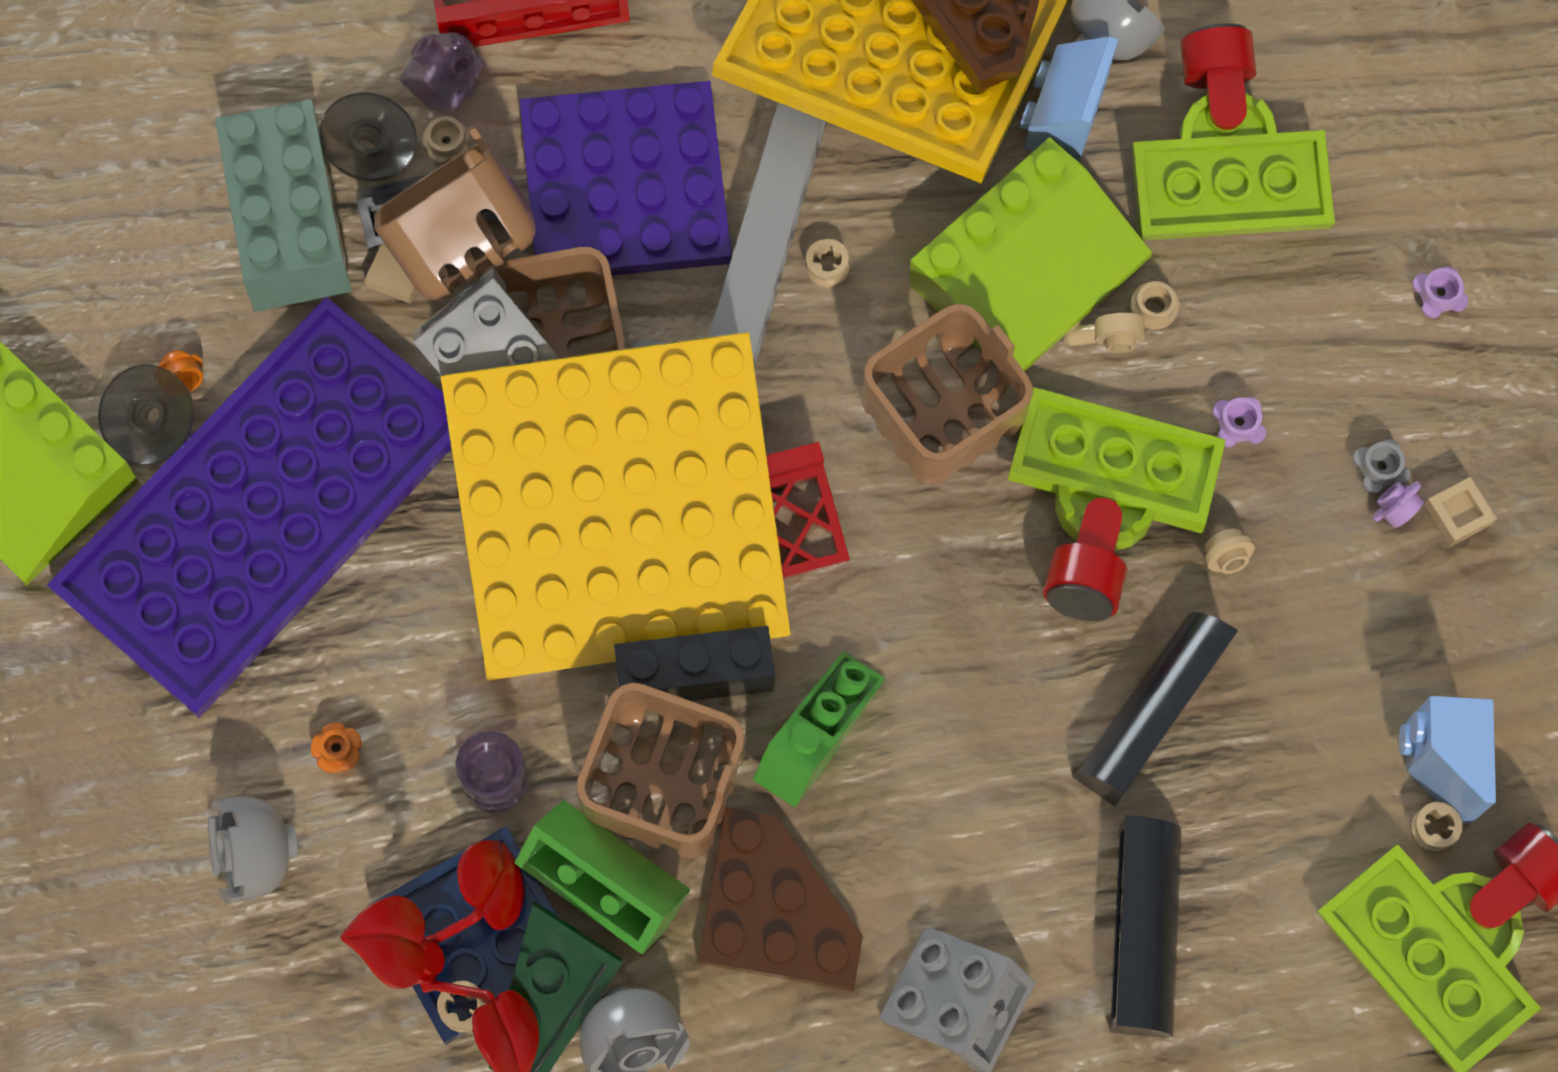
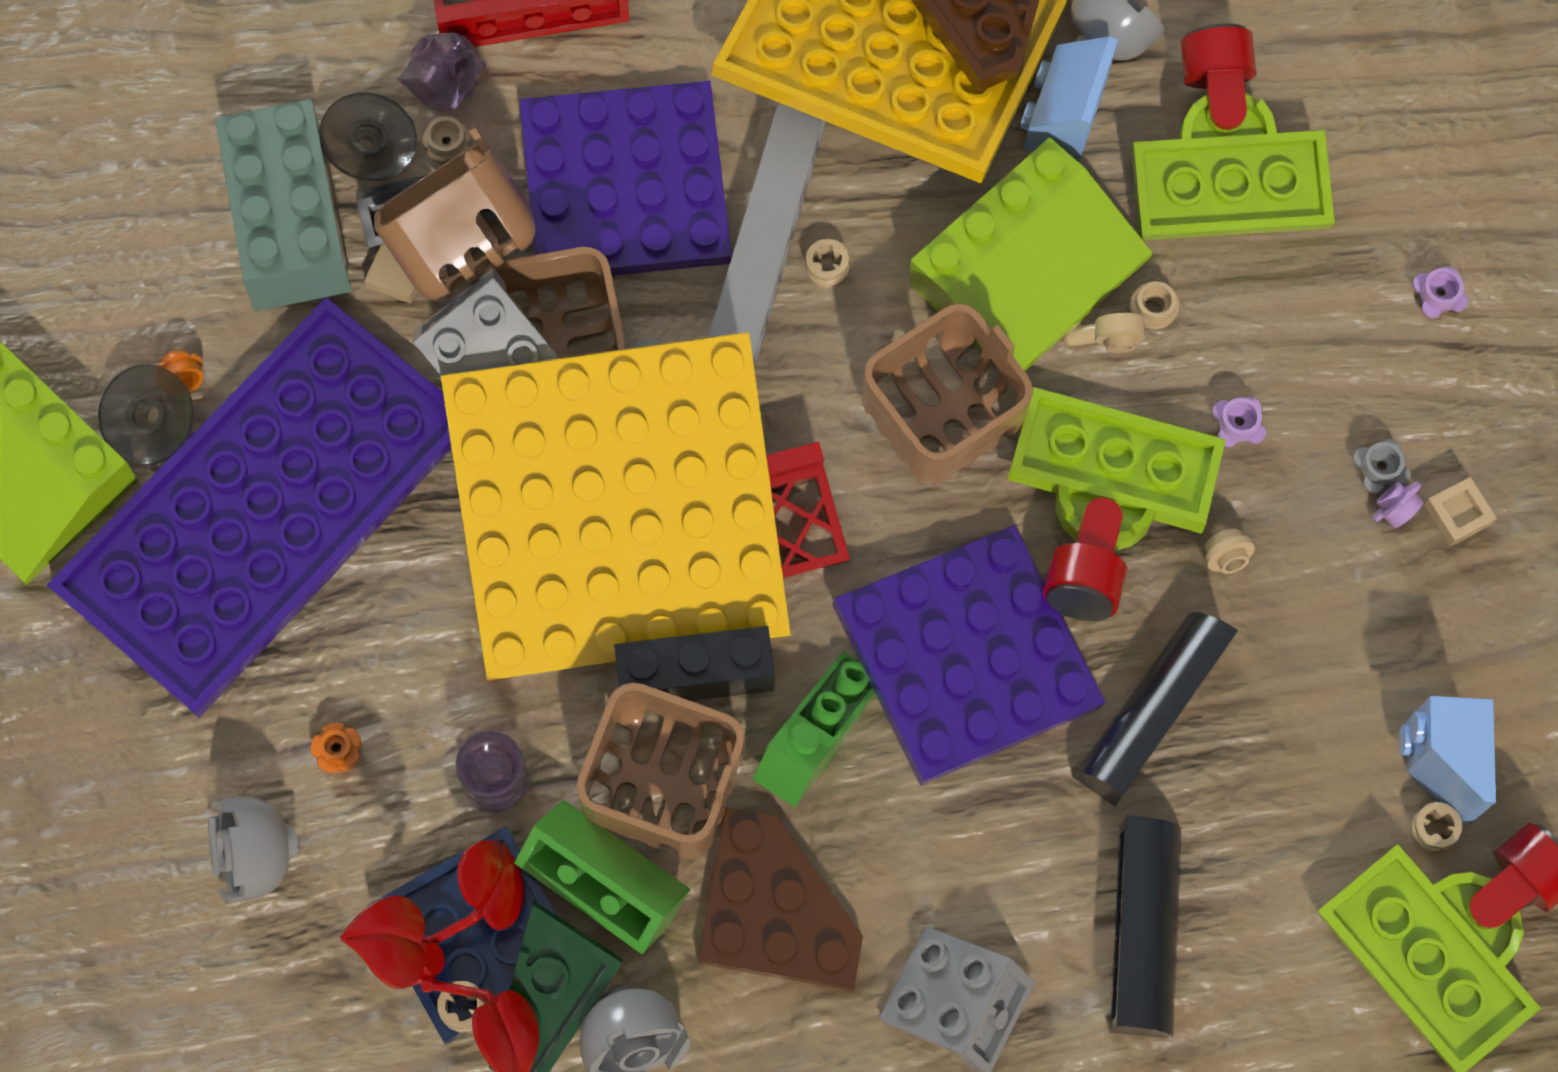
none -> dark purple plate [832,525,1105,786]

